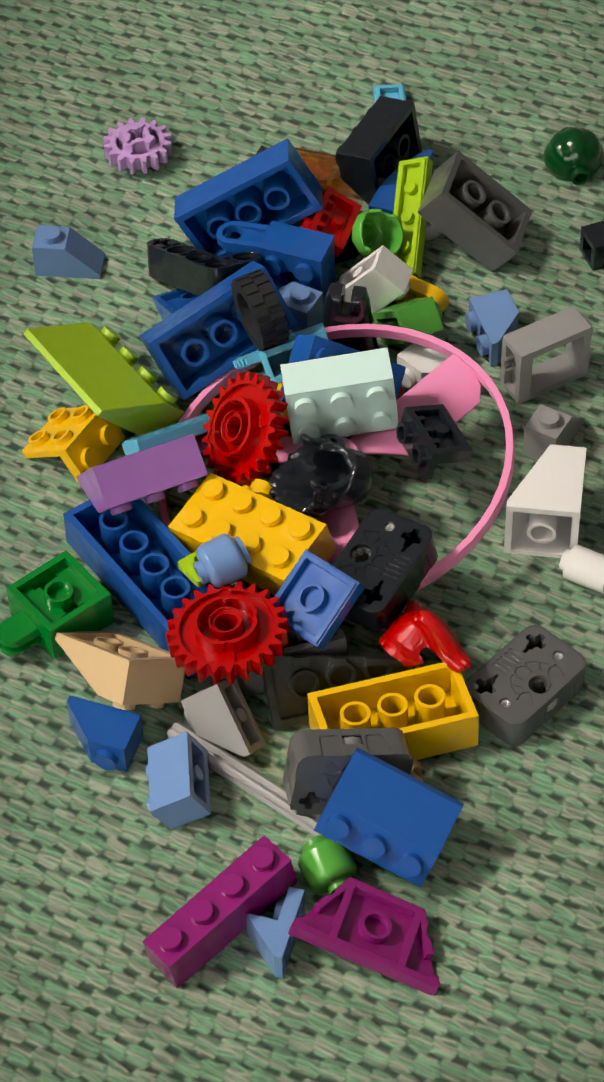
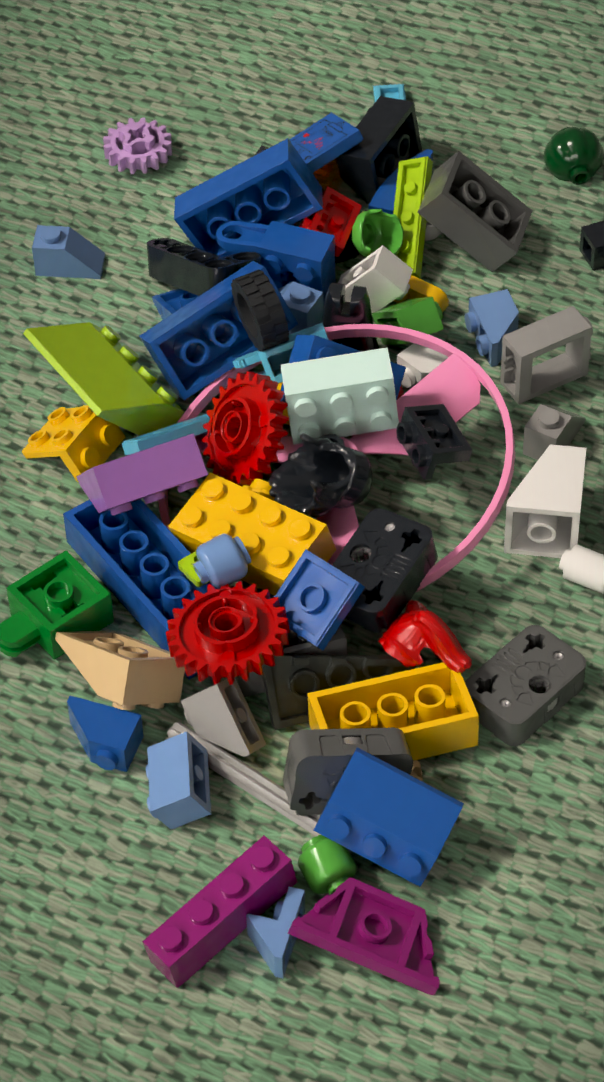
none -> blue tile [289,112,363,173]

